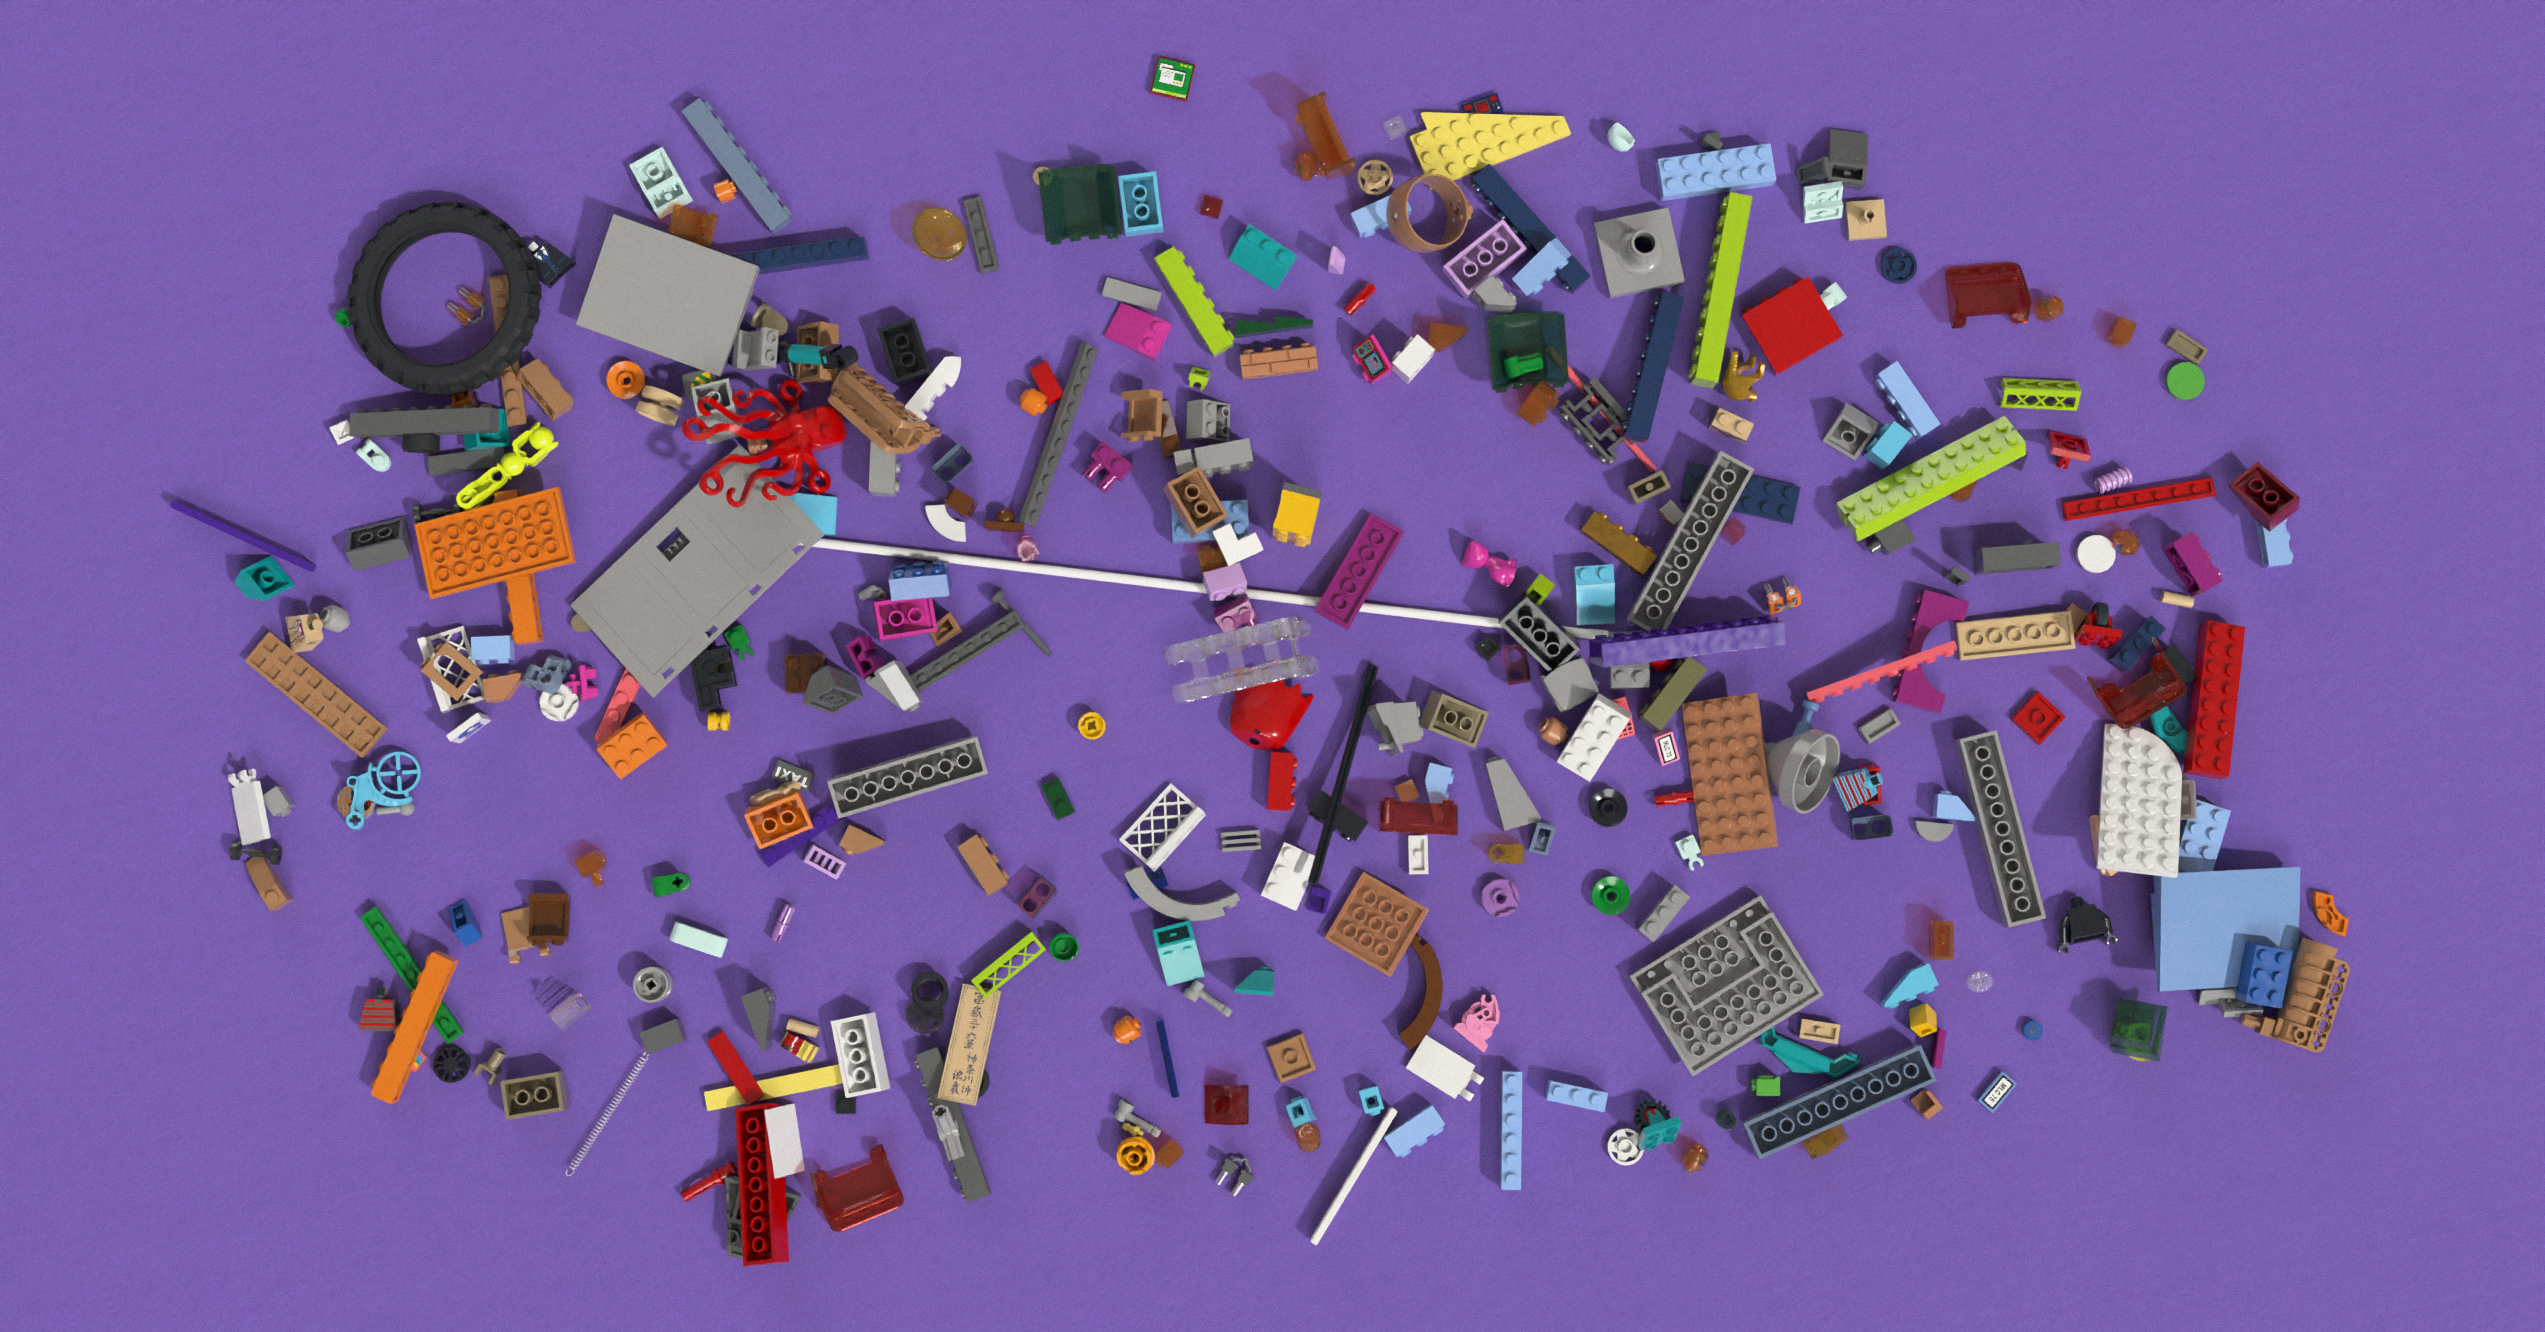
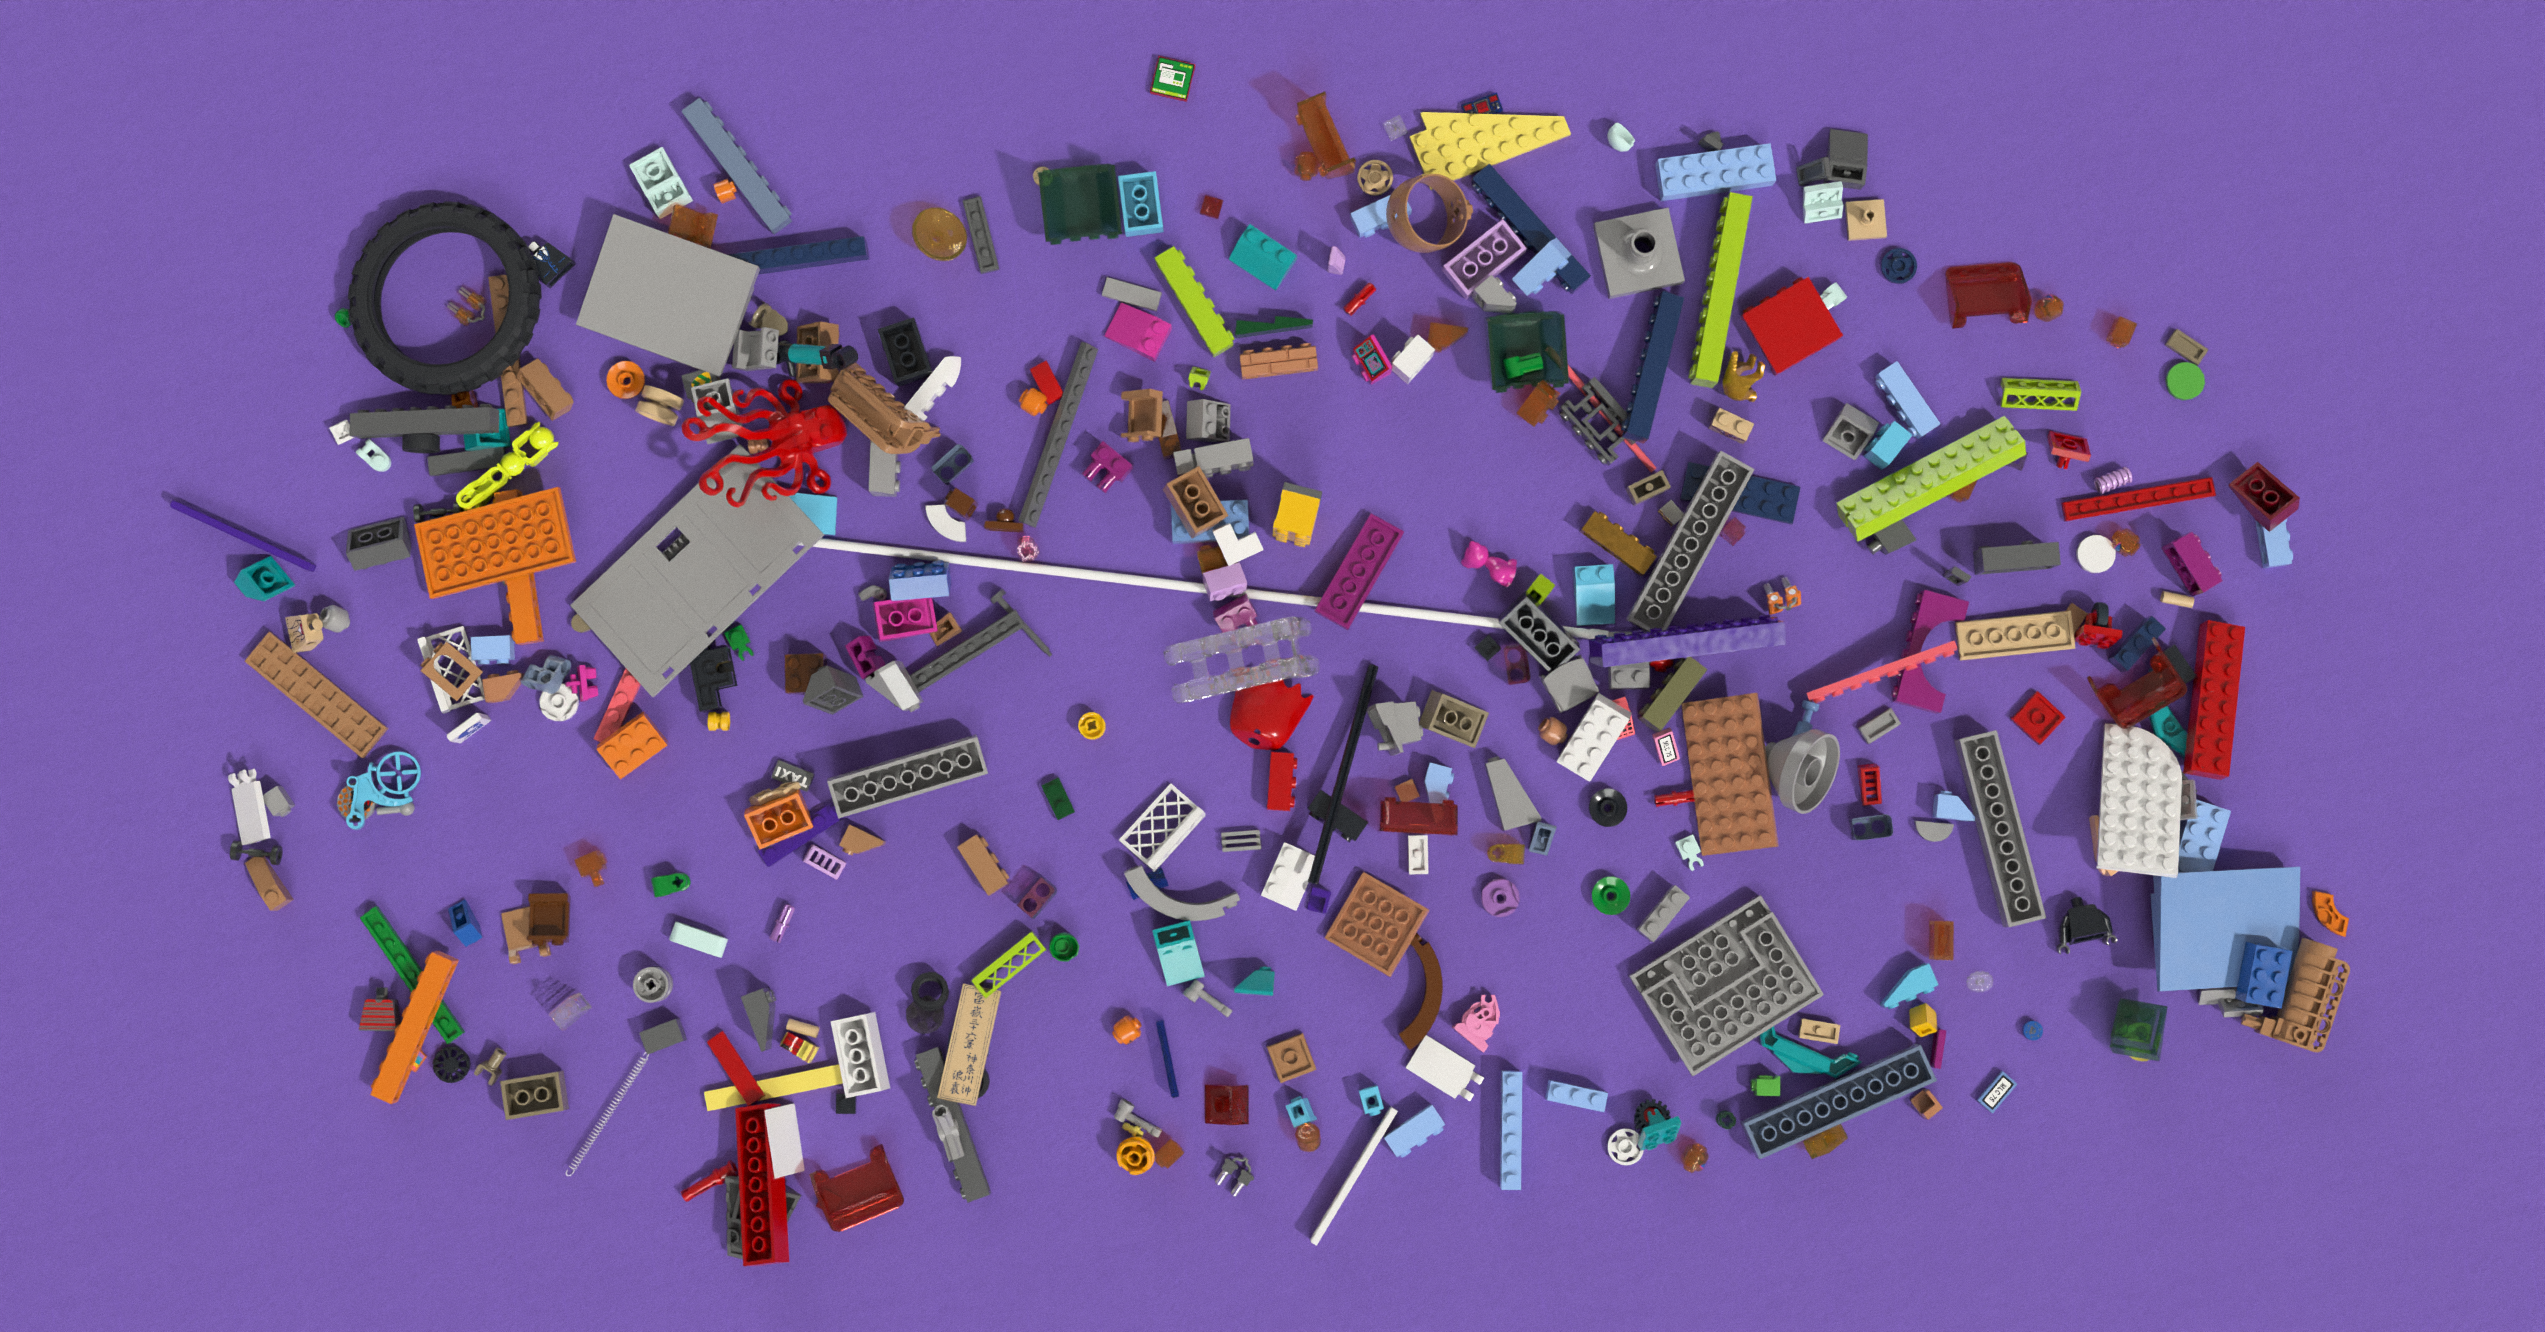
medium azure torso [1832,768,1883,812] -> none

